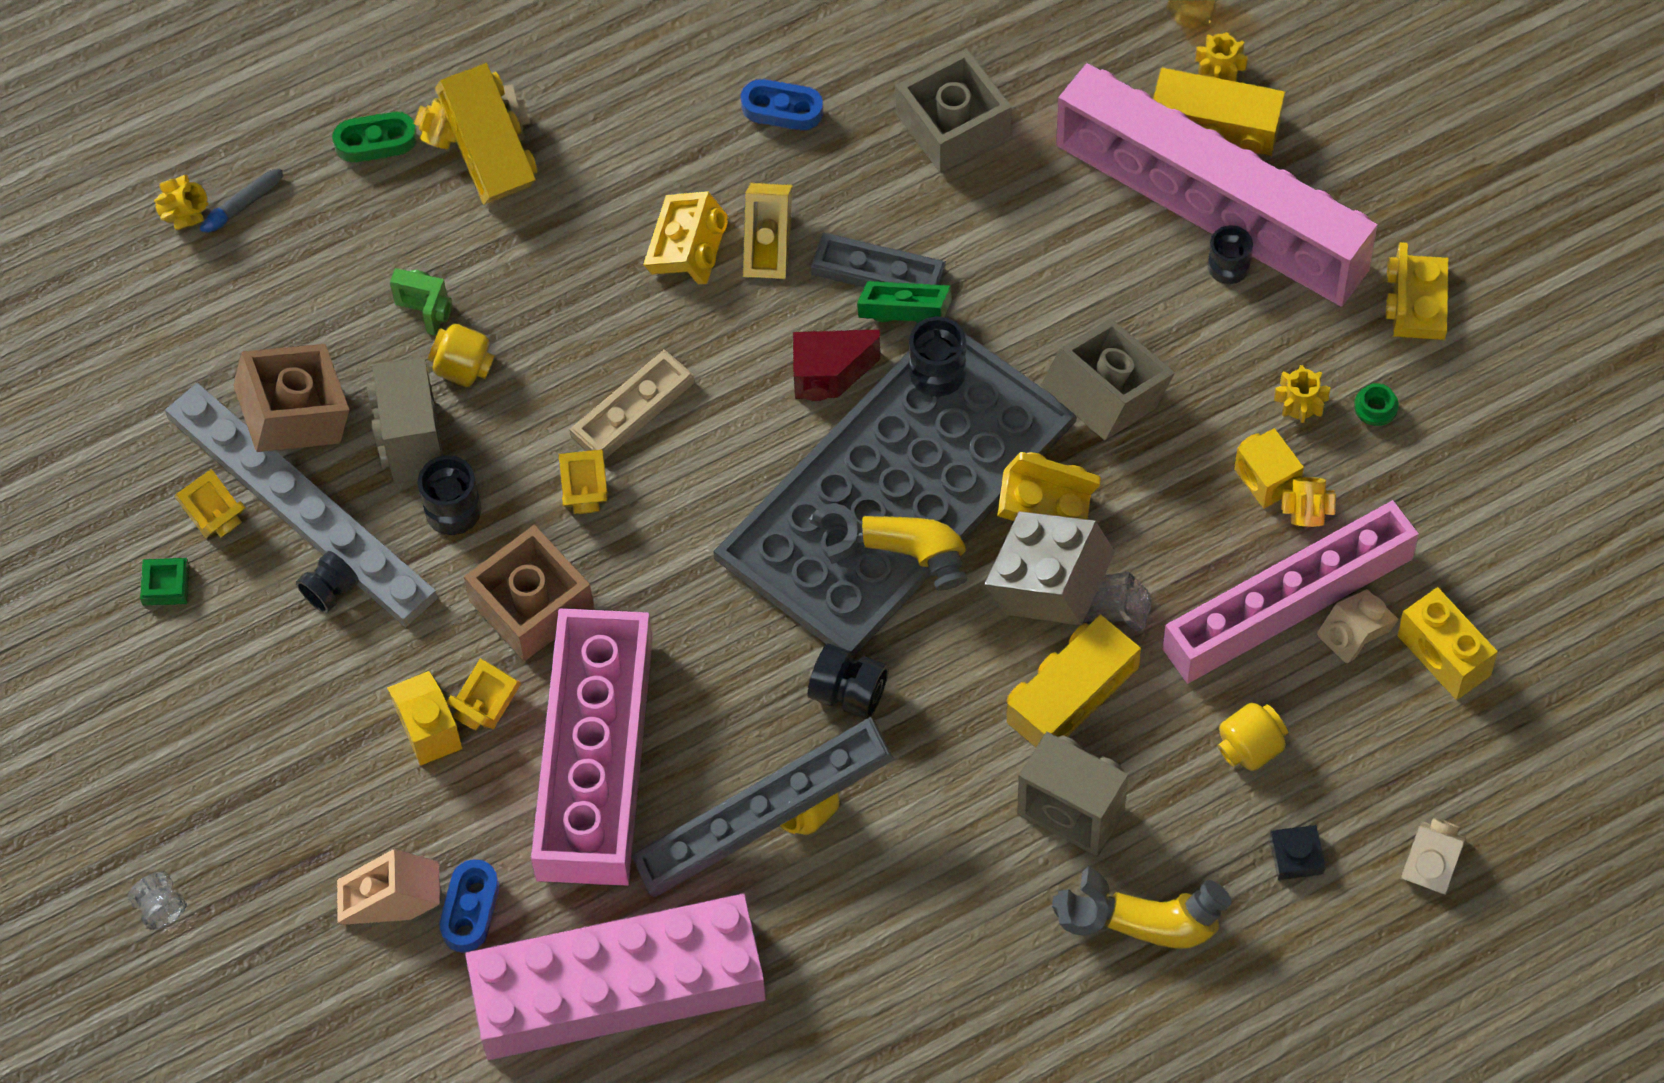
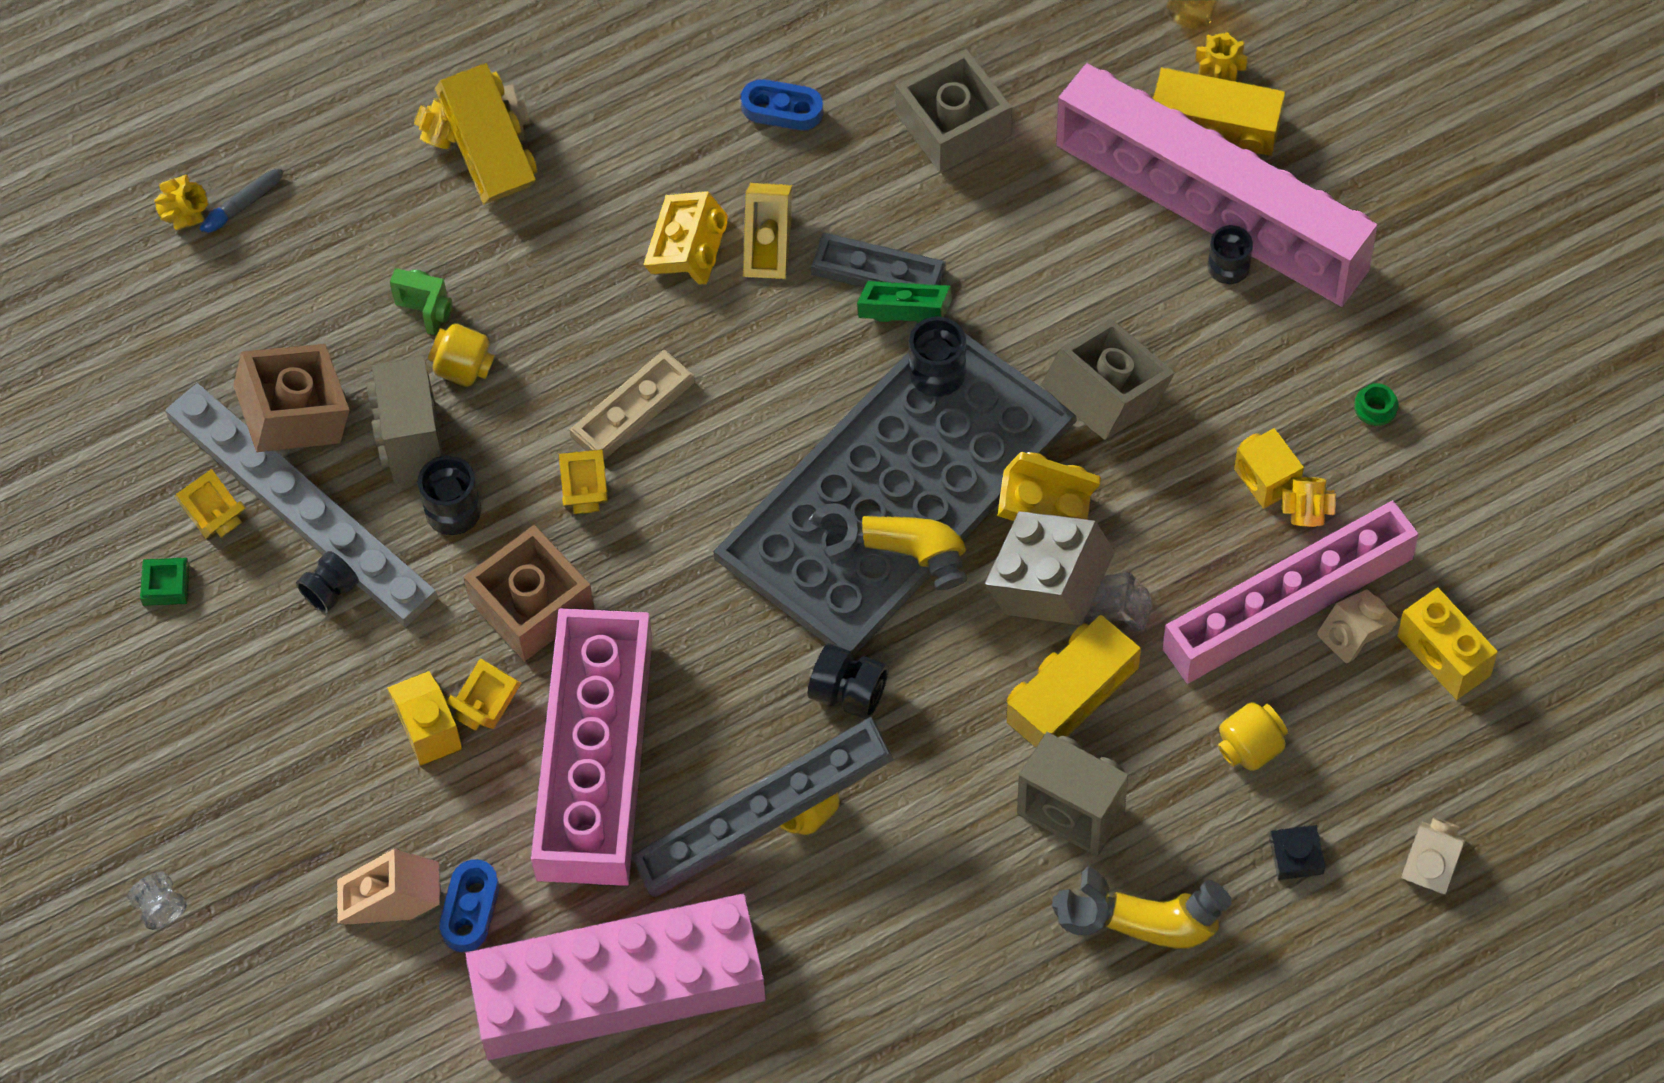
green plate [332,112,417,163] -> none
dark red slope [793,329,881,401] -> none
yellow gear [1274,365,1330,423] -> none
yellow bracket [1386,242,1448,340] -> none

